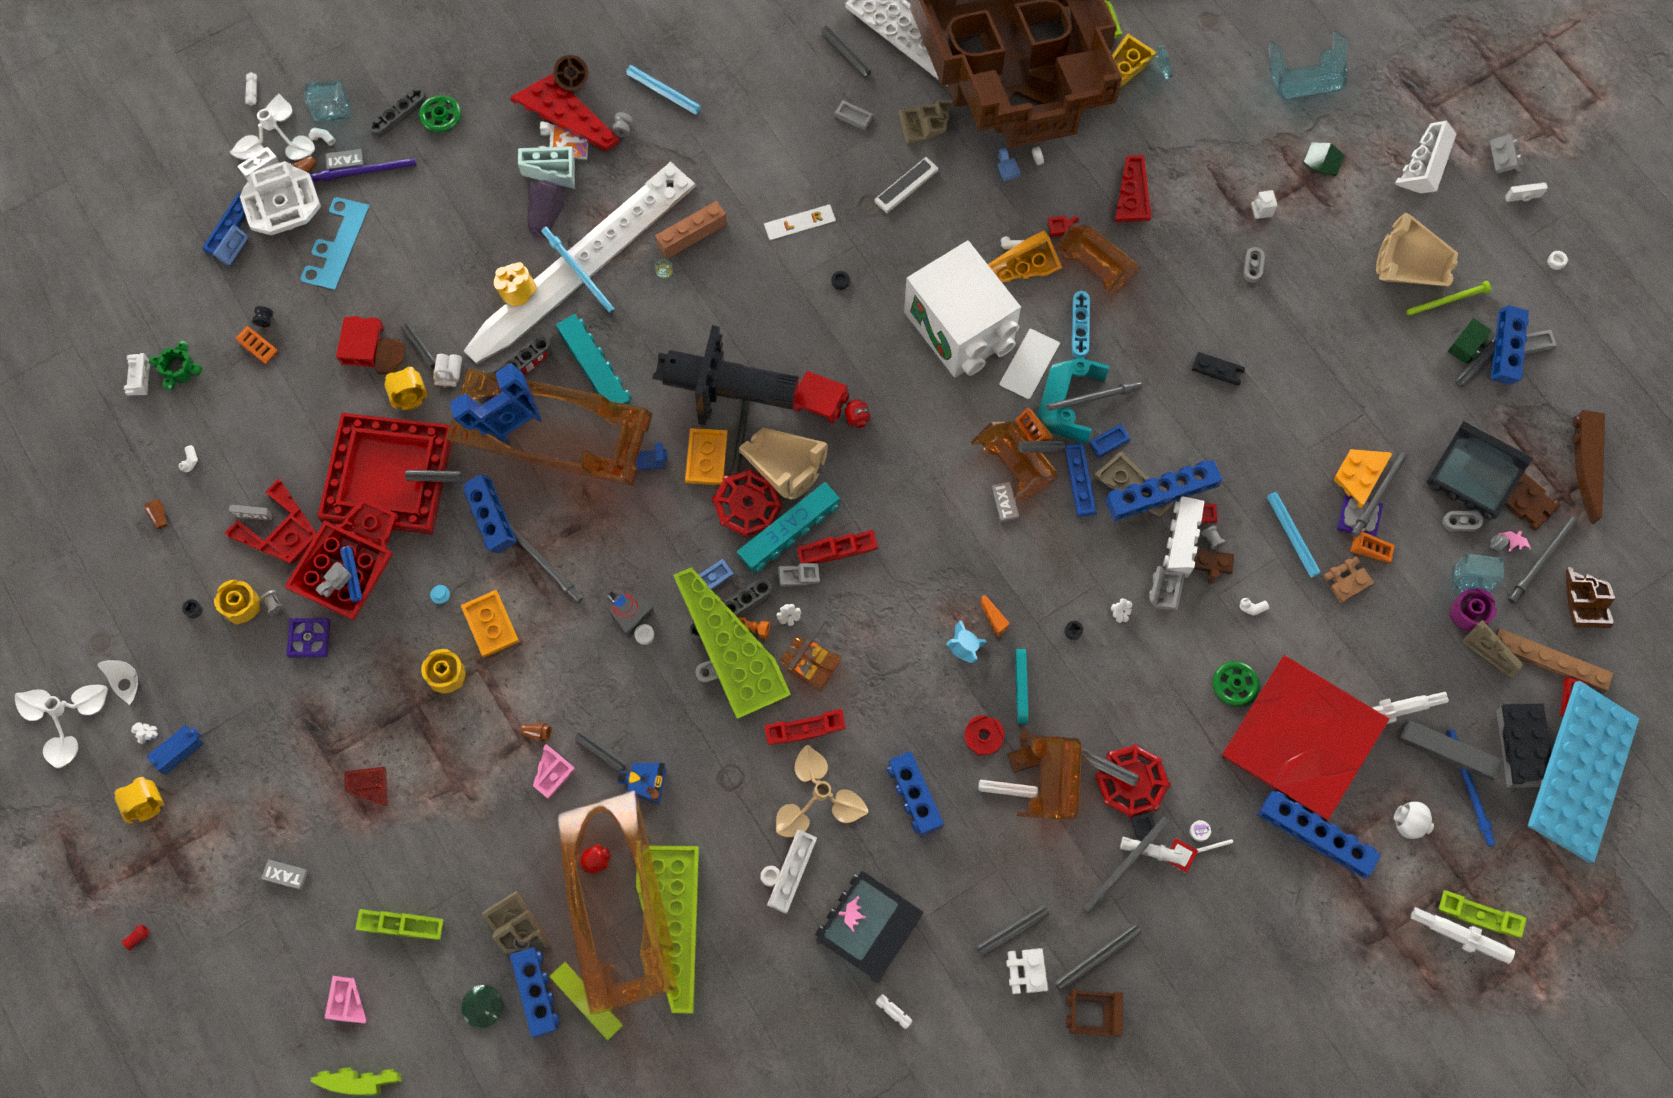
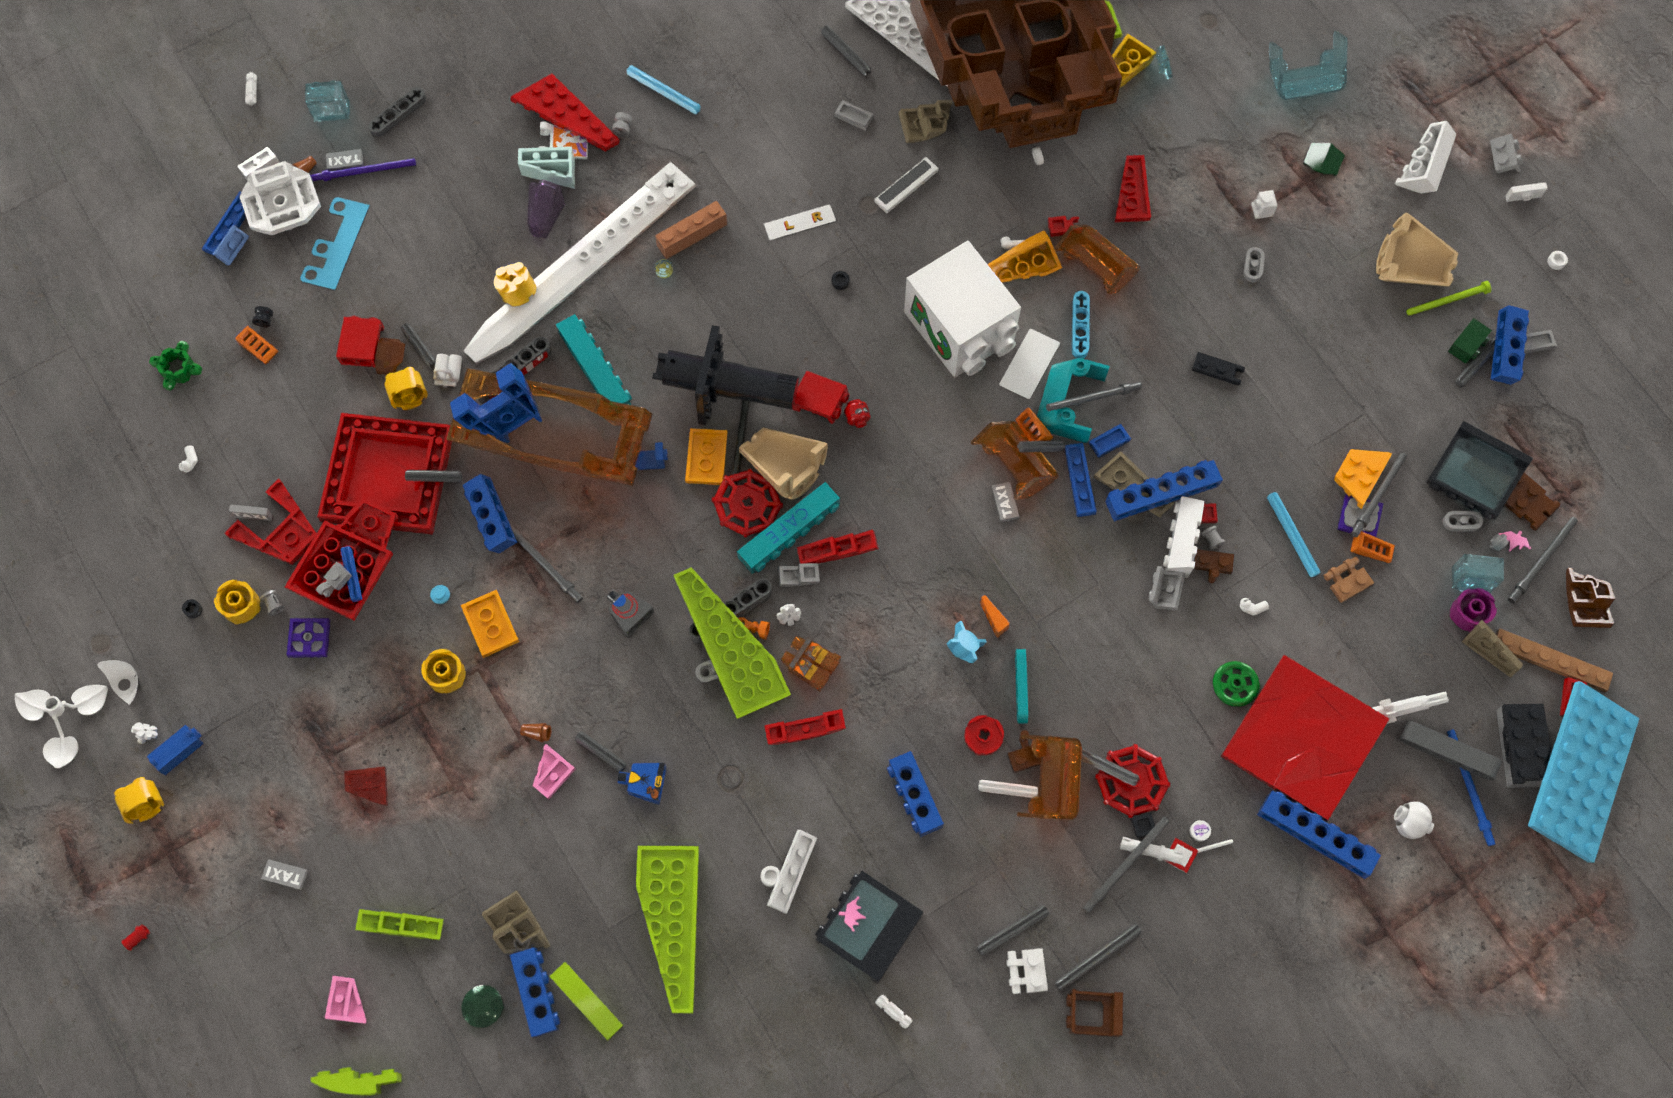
white hinge [124,353,150,395] -> none
dark orange cone [145,499,168,529] -> none
white plant [230,94,315,160] -> none
white arm [309,128,336,146] -> none
green plate [419,95,461,132] -> none
medium azure bar [541,227,615,314] -> none
reddish brown cylinder [553,55,589,91] -> none
clear orange windscreen [559,791,677,1014] -> none
red head [579,844,611,875] -> none
white tile [634,624,654,645] -> none
medium blue plate [699,559,734,590] -> none
tan plant [776,745,868,837] -> none
medium blue plate [997,147,1021,181] -> none
black bush [1065,621,1083,640] -> none
white plant [1111,598,1132,623] -> none
white piece [1411,907,1515,964] -> none
lime slope [1438,890,1527,938] -> none
reddish brown slope [1572,410,1605,524] -> none

